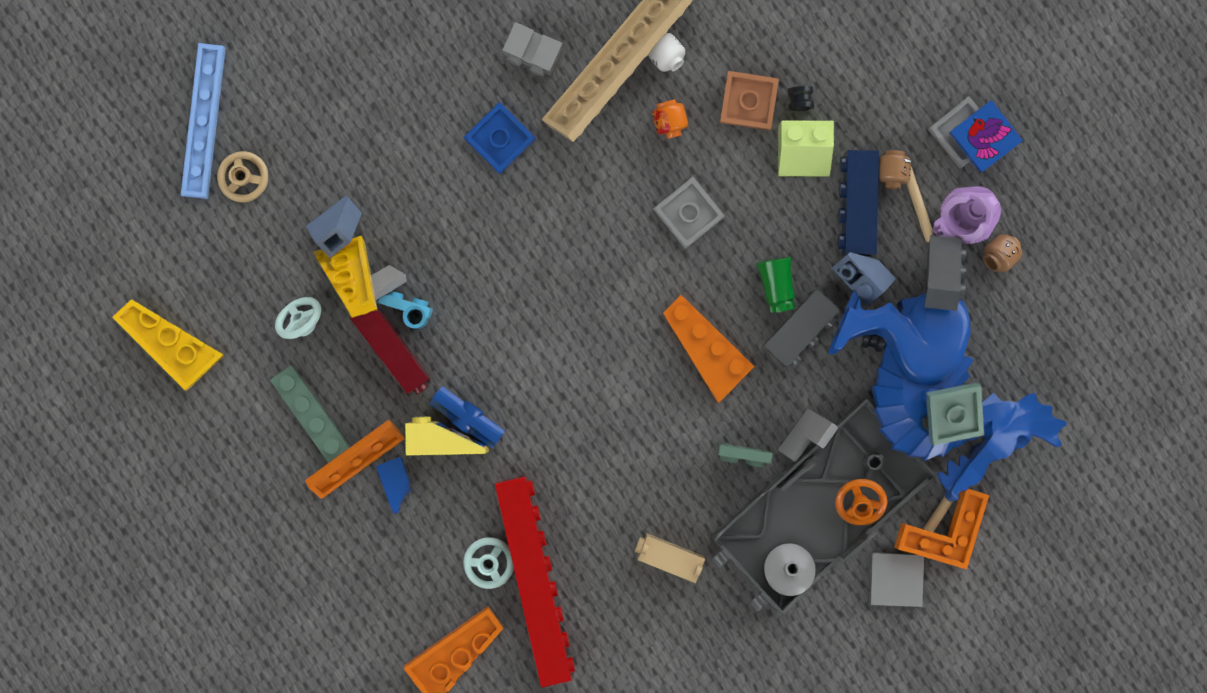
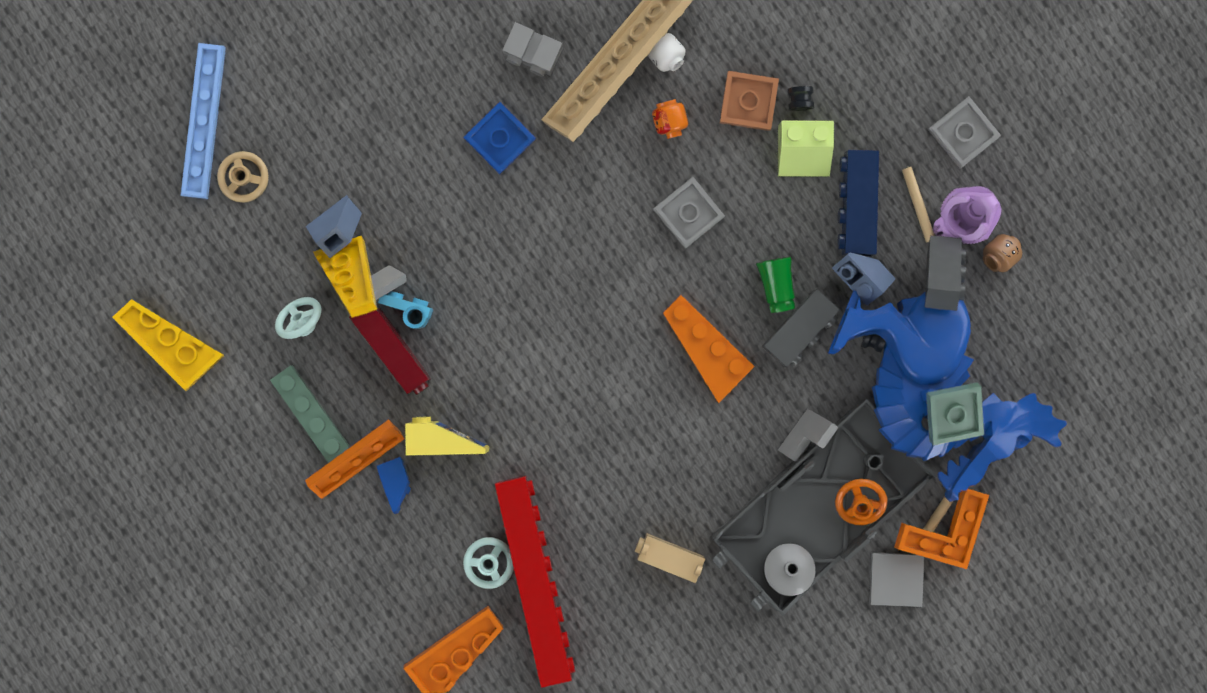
blue piece [429,386,505,449] -> none
sand green plate [715,442,773,467] -> none
medium nougat head [878,150,911,189] -> none
tile [949,100,1023,173] -> none

